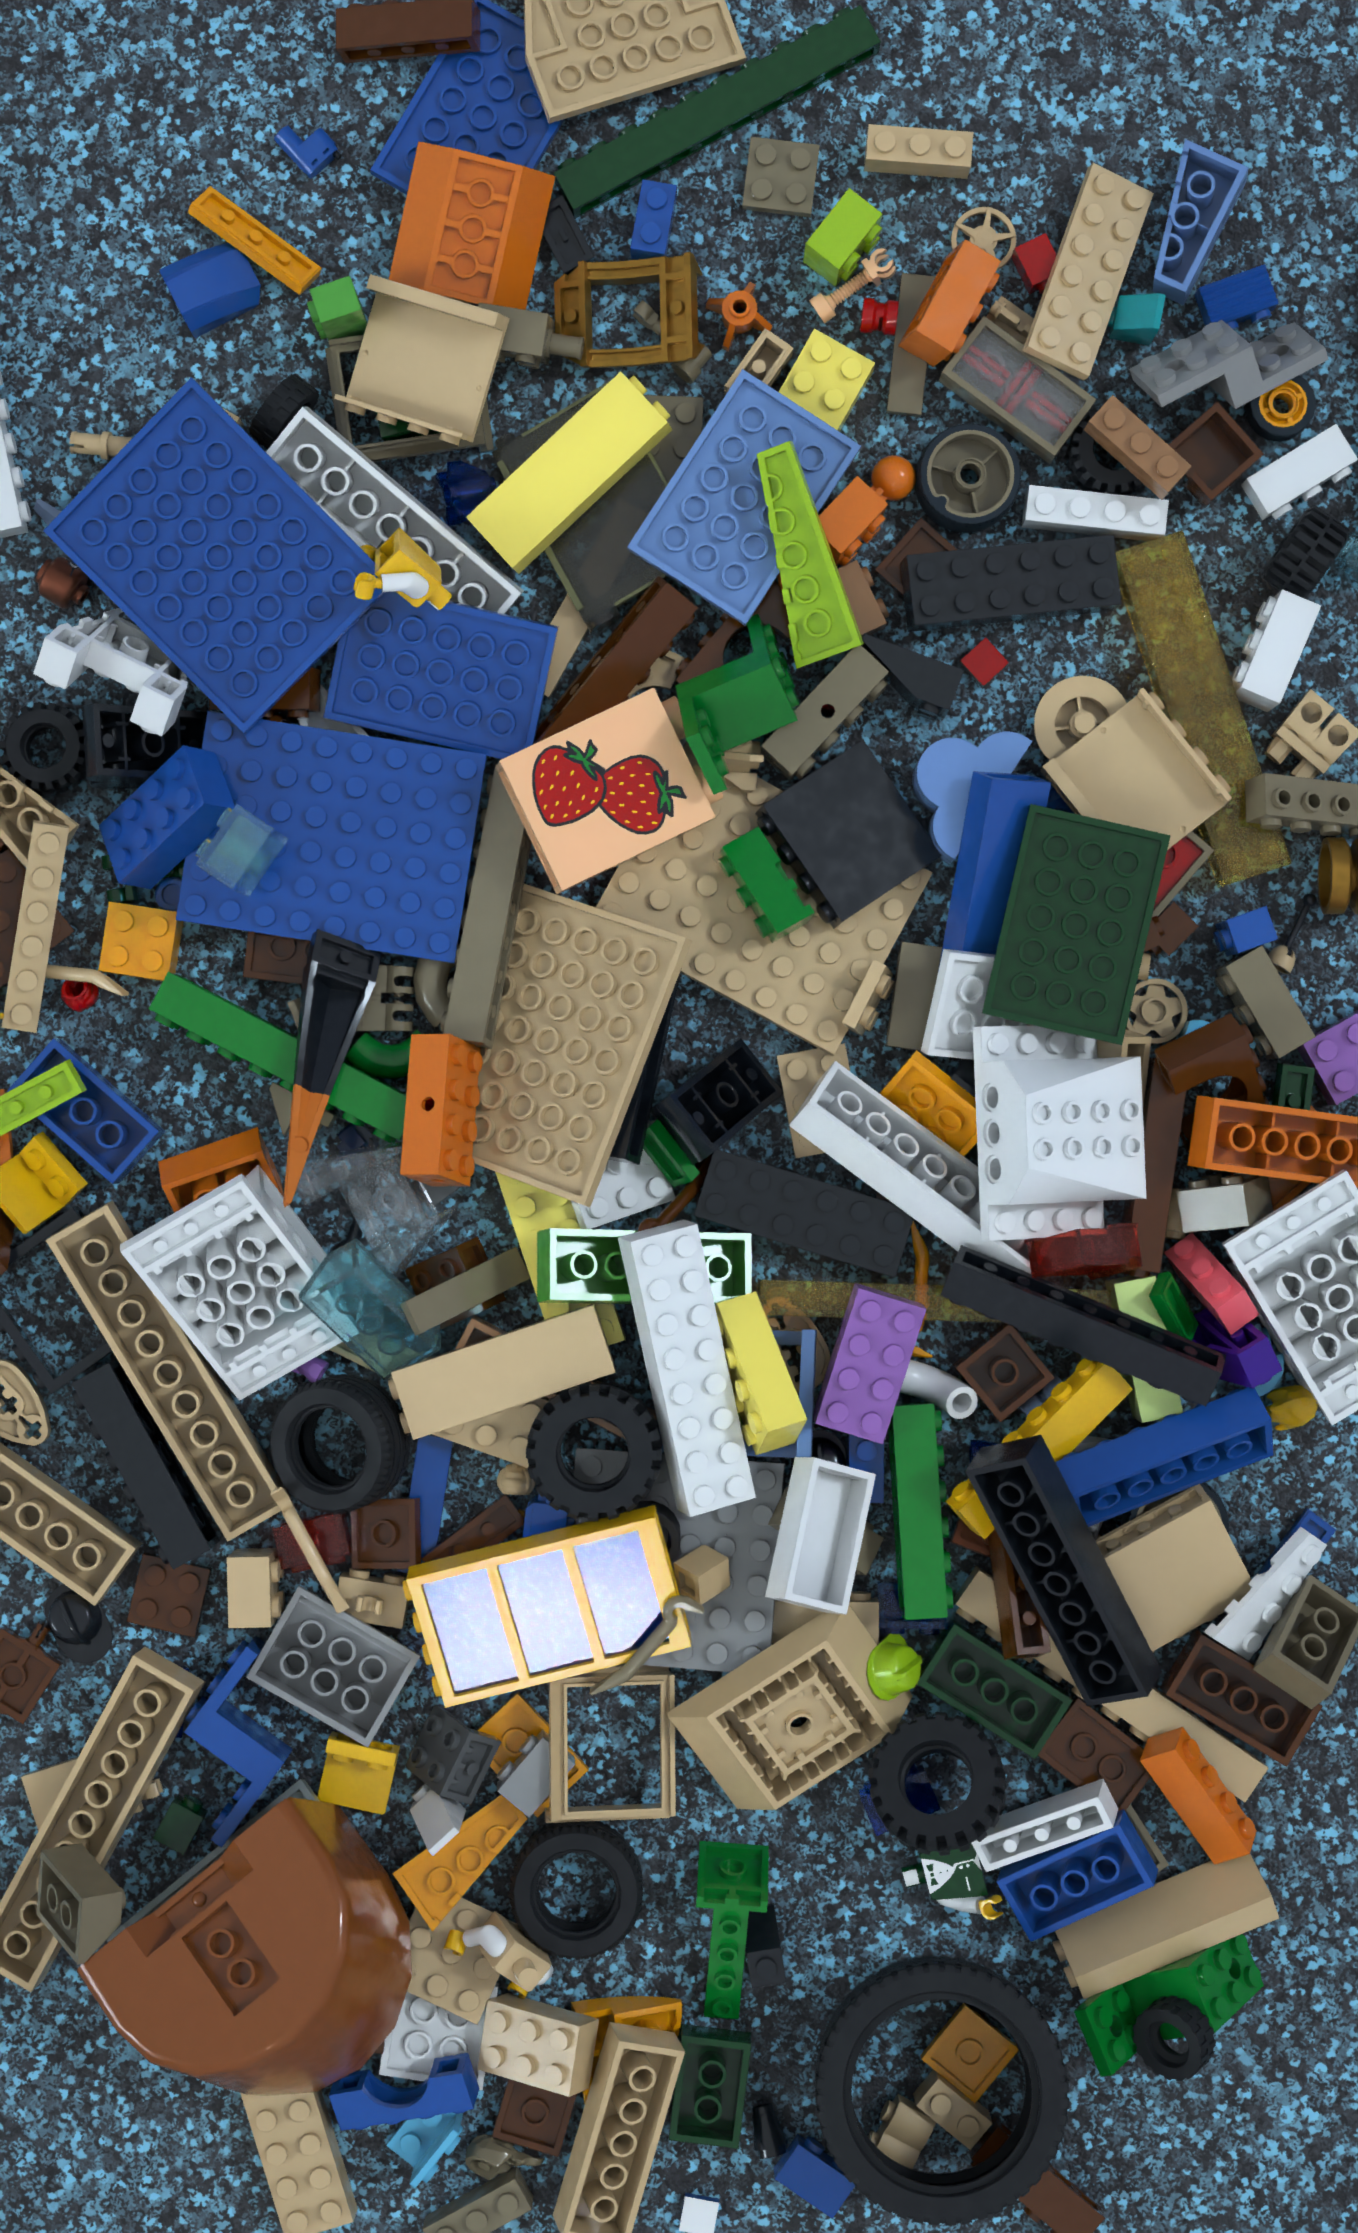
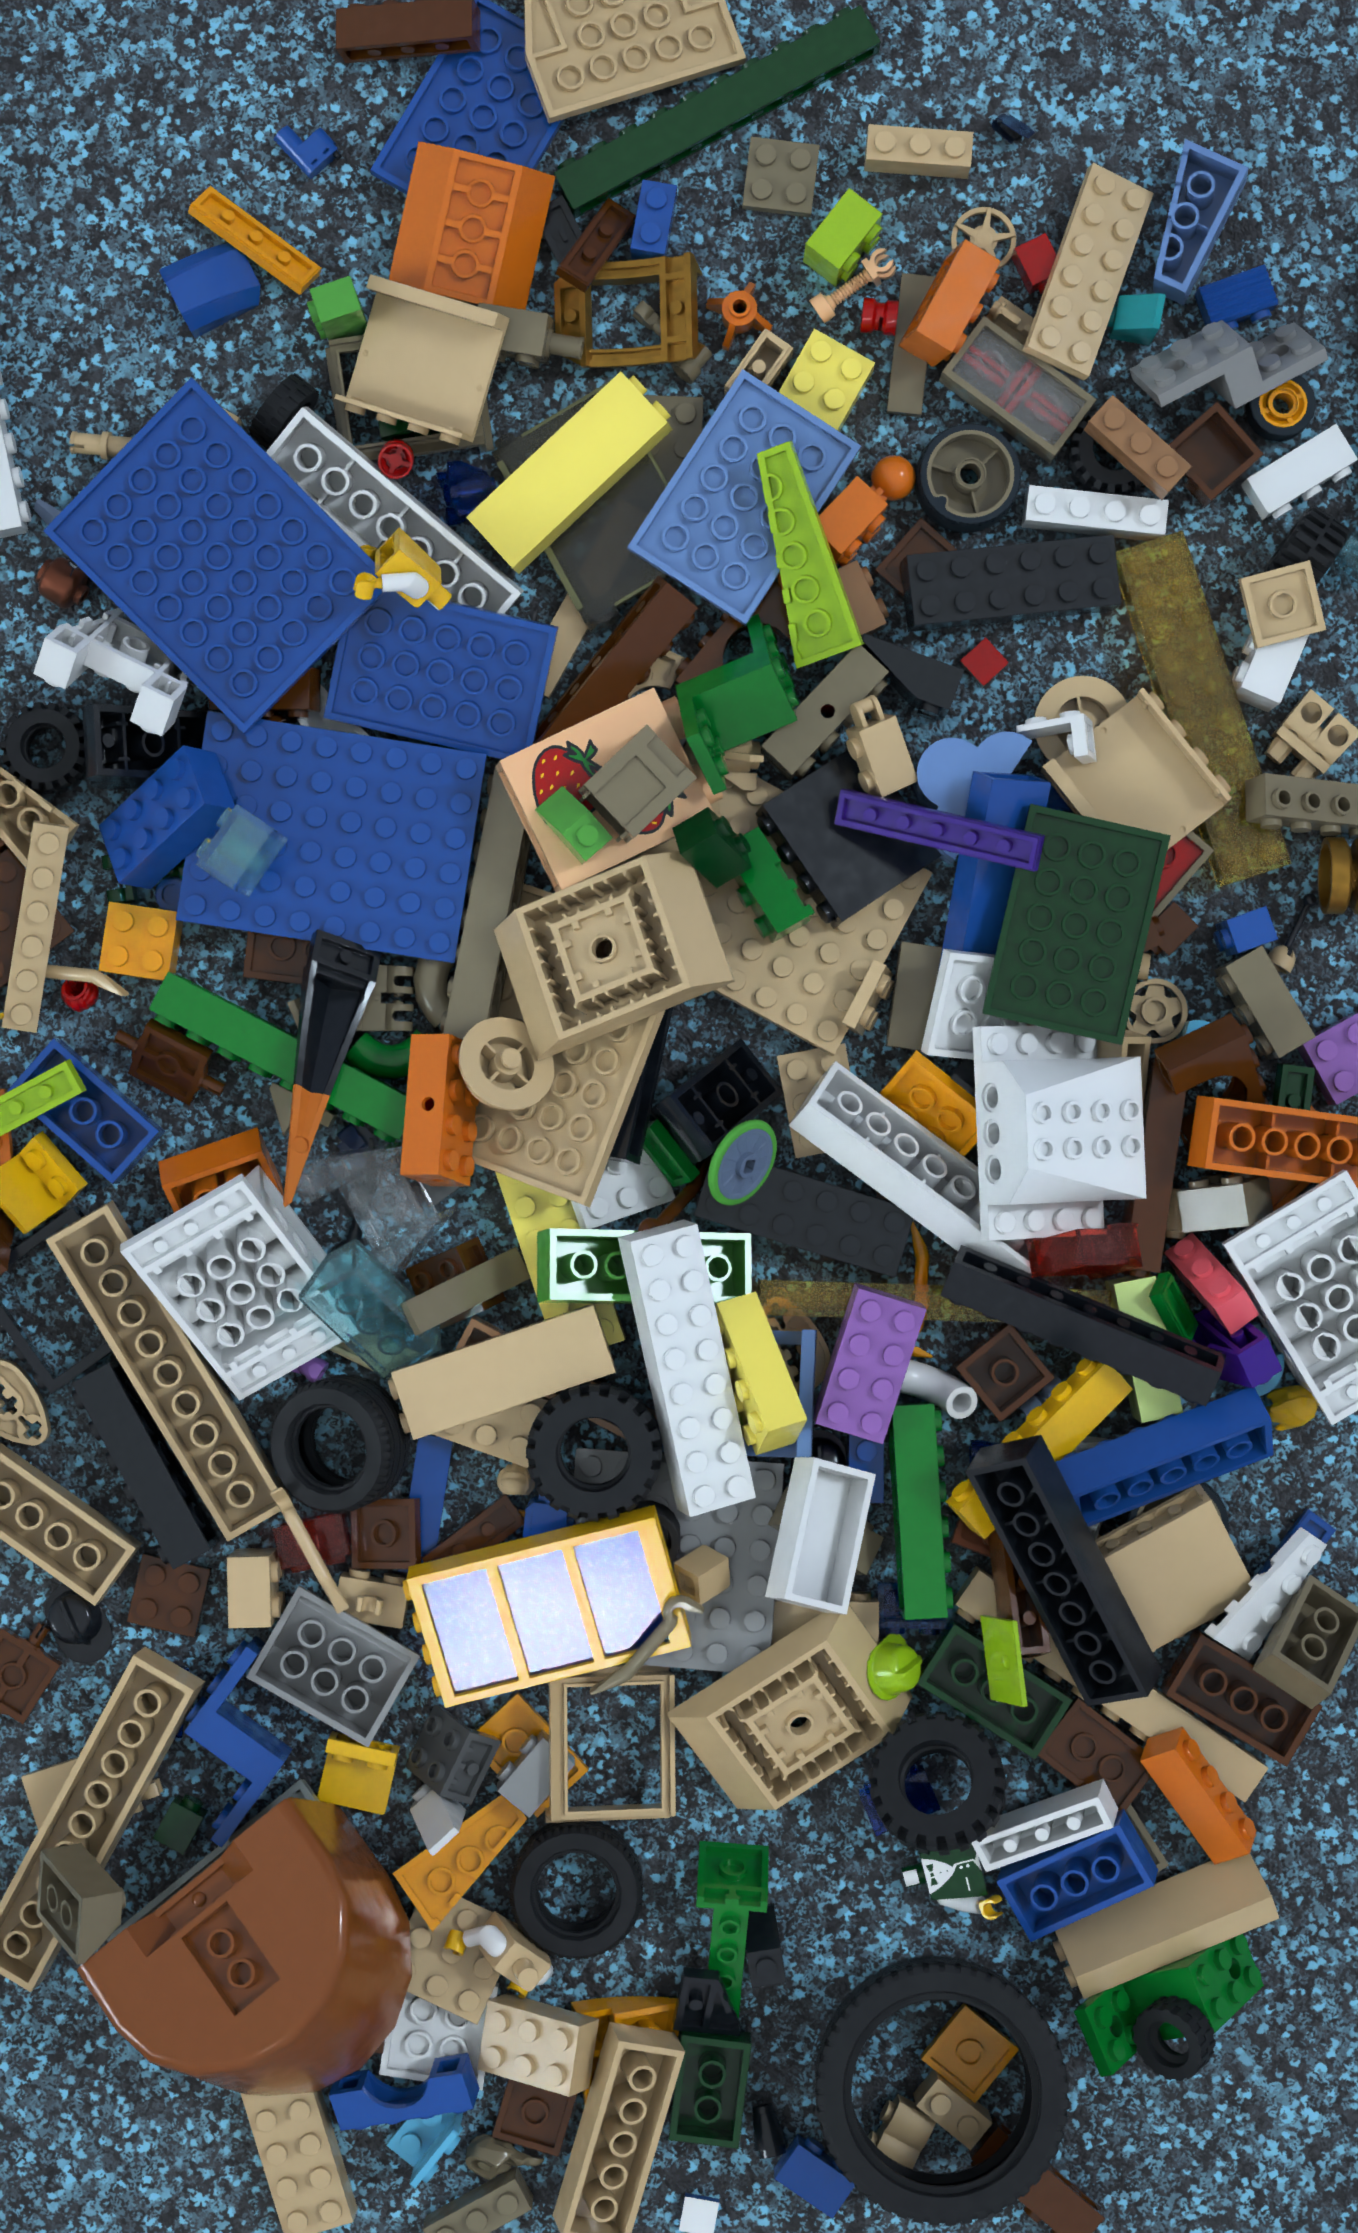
none -> reddish brown plate [113,1018,226,1106]
none -> red wheel [378,439,414,479]
none -> tan wheel [458,1017,554,1111]
none -> tan slope [494,851,735,1061]
none -> bright green slope [535,786,613,864]
none -> reddish brown tile [555,197,636,293]
none -> dark tan container [578,725,697,843]
none -> dark green brick [672,807,752,888]
none -> black wing [673,1967,741,2036]
none -> sand blue wheel [708,1119,777,1205]
none -> dark purple tile [834,788,1045,872]
none -> tan brick [845,695,917,797]
none -> lime piece [980,1615,1028,1707]
none -> dark blue piece [992,114,1035,143]
none -> white bracket [1016,710,1097,764]
none -> tan plate [1238,560,1326,648]

